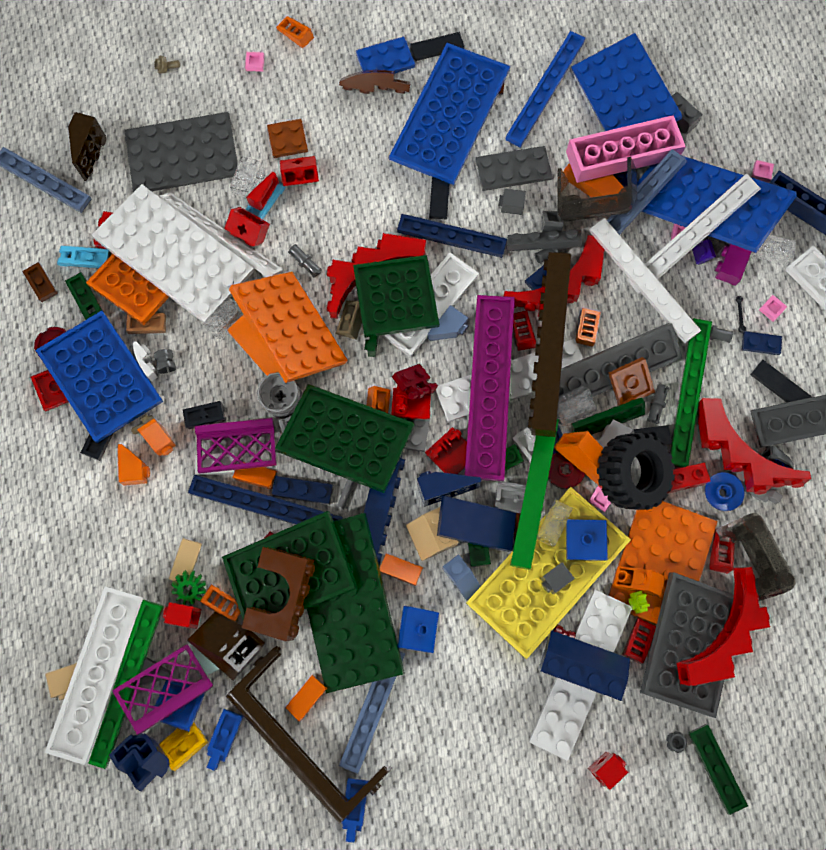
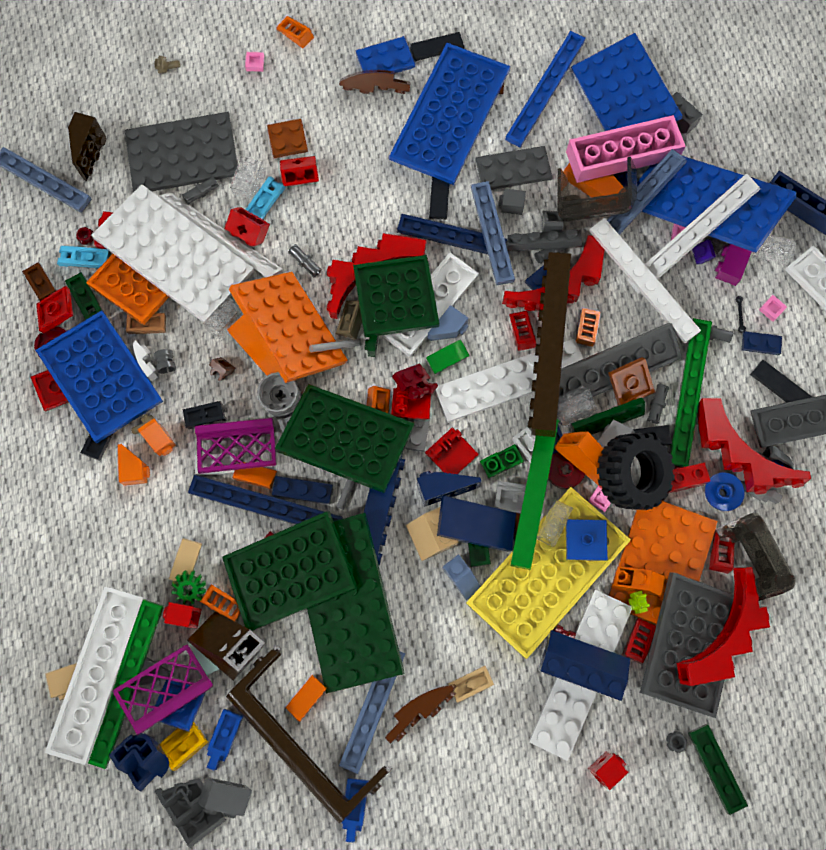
reddish brown arch [242,547,315,642] -> none
red slope [246,172,279,211] -> none
orange slope [379,553,423,586] -> none
blue plate [398,606,439,653] -> none
magenta plate [465,295,515,481] -> none
dark grey brick [540,562,575,594] -> none
bright pink plate [751,160,774,183] -> none
none -> red plate [36,286,73,334]
none -> dark red plate [76,227,94,245]
none -> dark grey slope [155,778,226,848]
none -> dark grey pin [182,176,219,205]
none -> dark grey brick [198,777,252,818]
none -> reddish brown tile [209,357,236,381]
none -> light grey bar [309,339,360,353]
none -> reddish brown slope [385,684,457,744]
none -> green slope [426,339,470,374]
none -> tan plate [448,666,494,703]
none -> sand blue plate [471,181,515,286]

